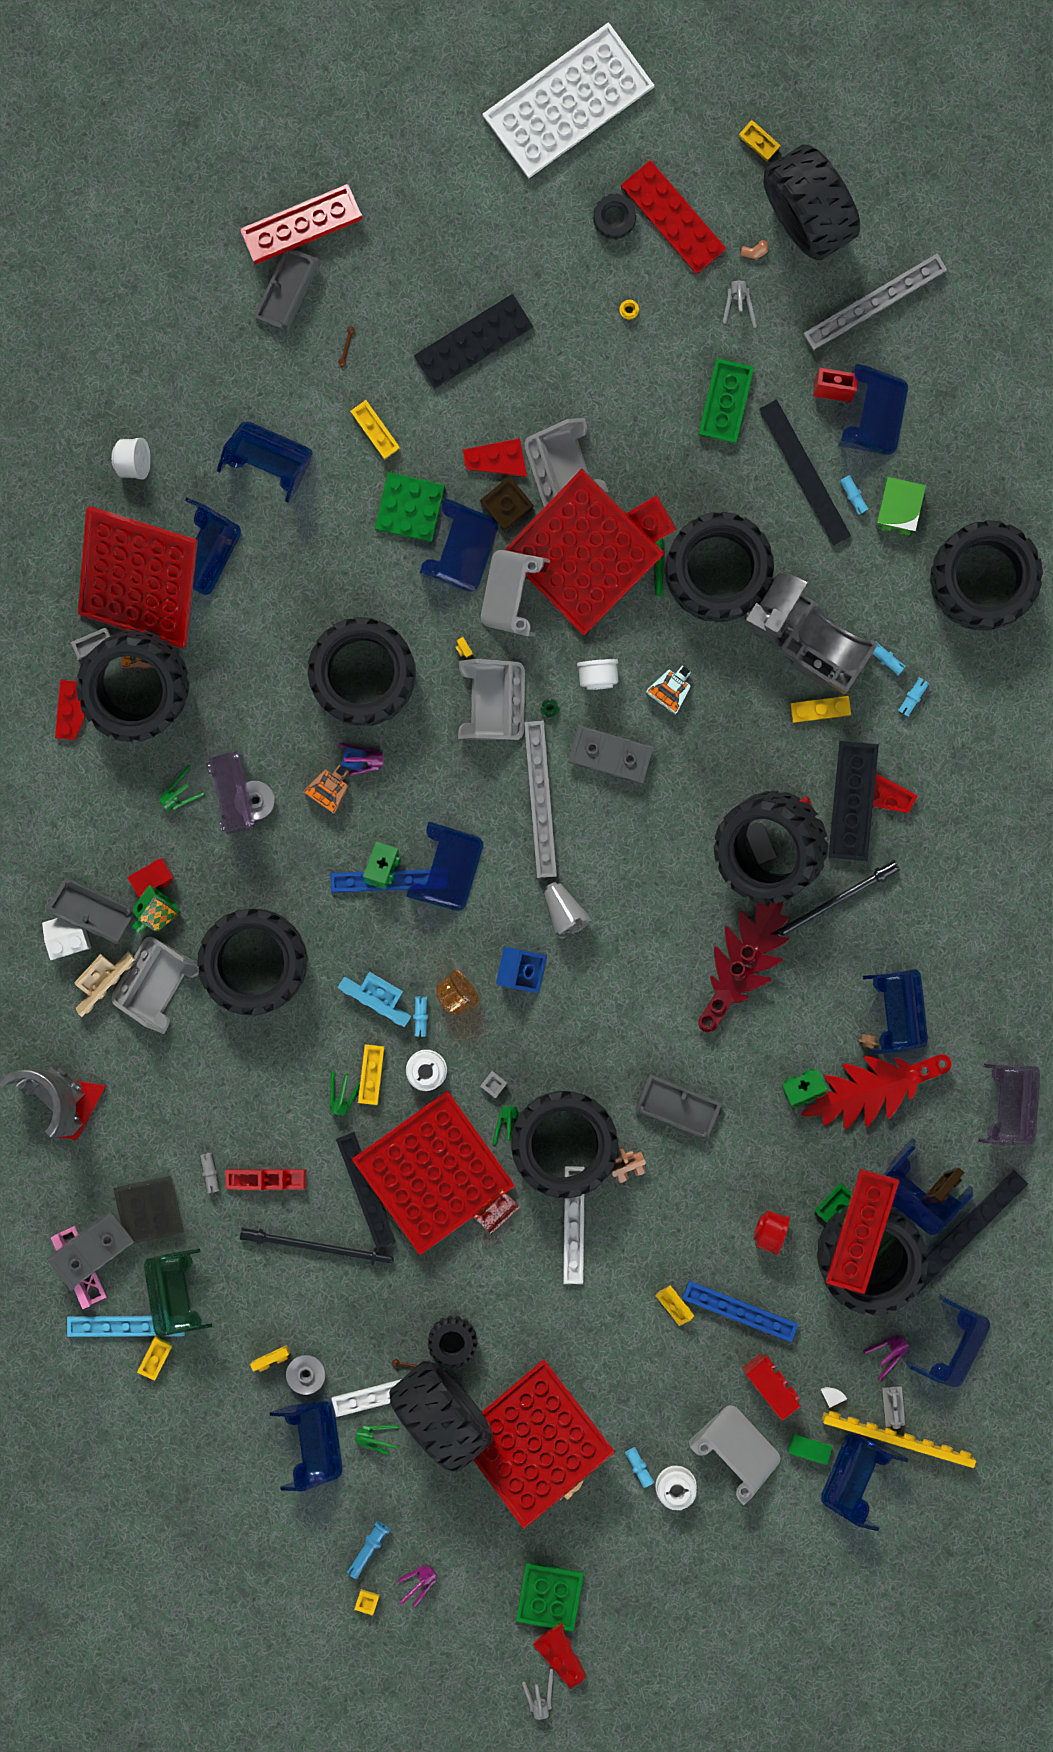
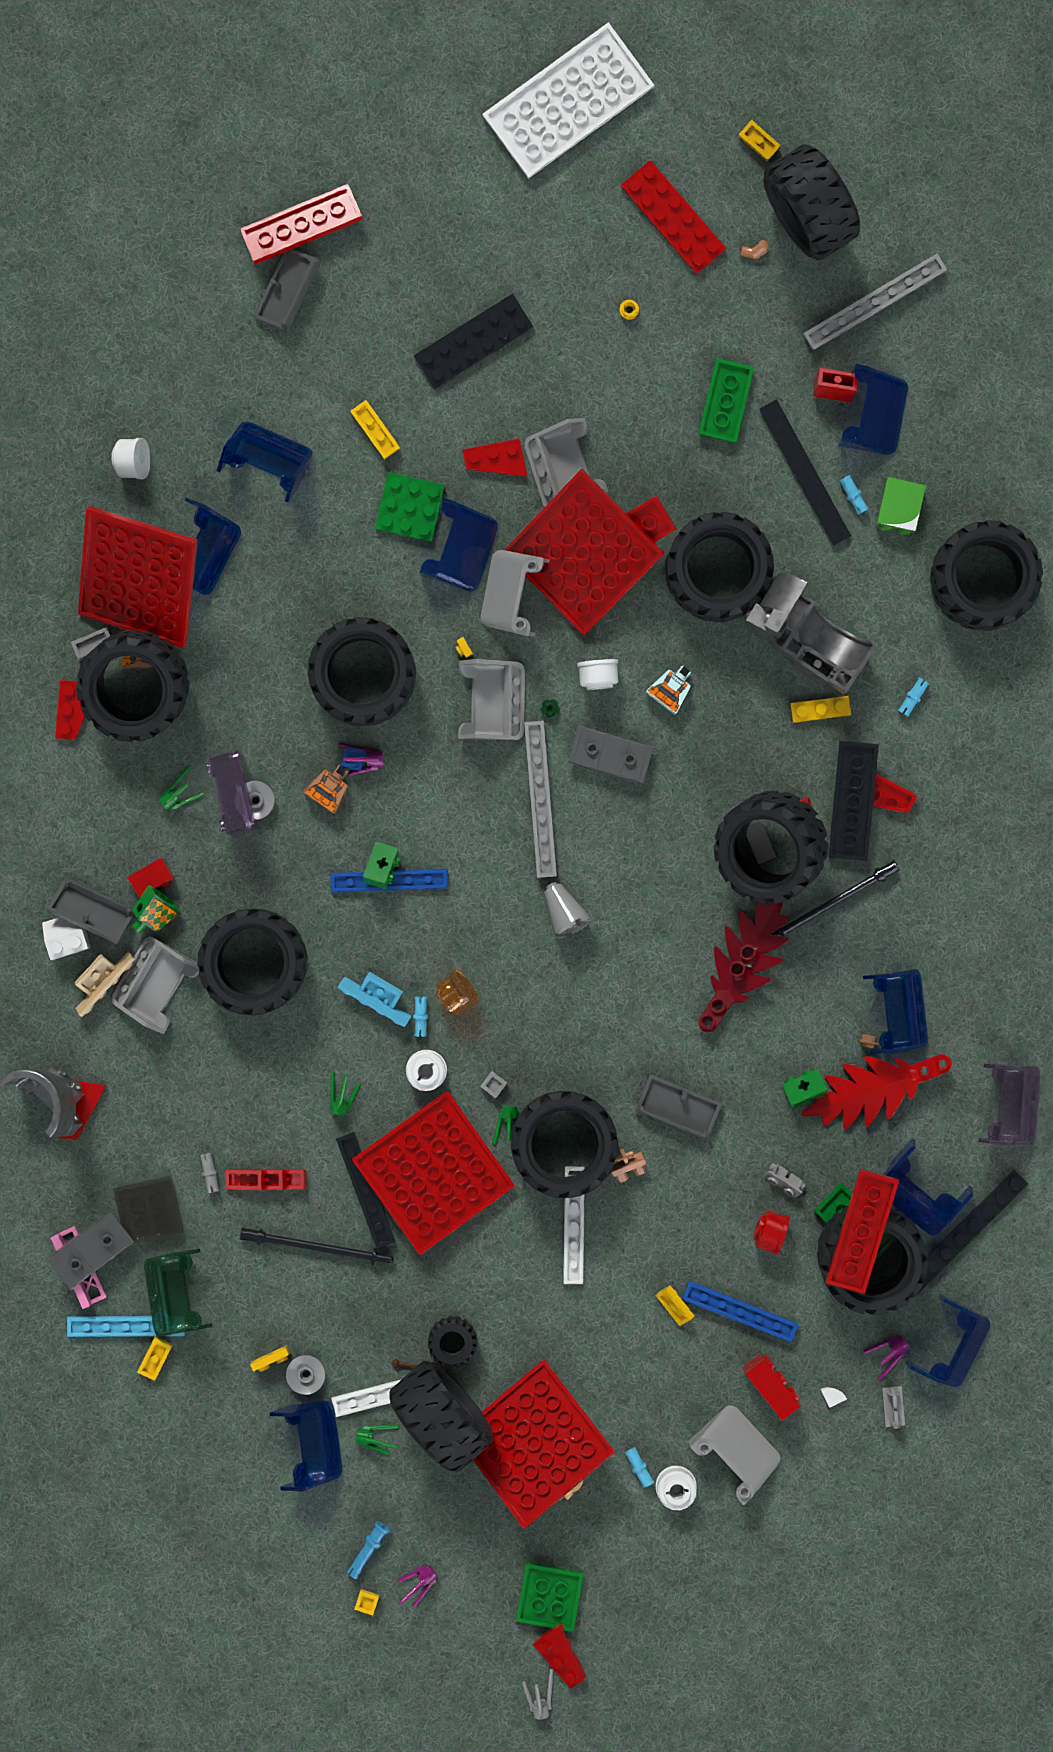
reddish brown hinge [338,327,355,367] -> none
yellow plate [358,1044,385,1105] -> none
clear blue windscreen [406,822,483,911] -> none
clear red plate [473,1189,520,1234] -> none
dark brown plate [480,476,534,532] -> none
blue slope [496,946,547,993] -> none
black tyre [593,193,636,240] -> none
green bar [655,538,663,596] -> none
light grey plant [723,280,757,328] -> none
green slope [787,1433,832,1465] -> none
clear blue windscreen [821,1433,909,1531] -> none
yellow plate [822,1411,976,1468] -> none
medium azure pin [872,641,906,676] -> none
dark brown plate [921,1167,965,1205] -> none
none -> light grey hinge [764,1163,805,1198]

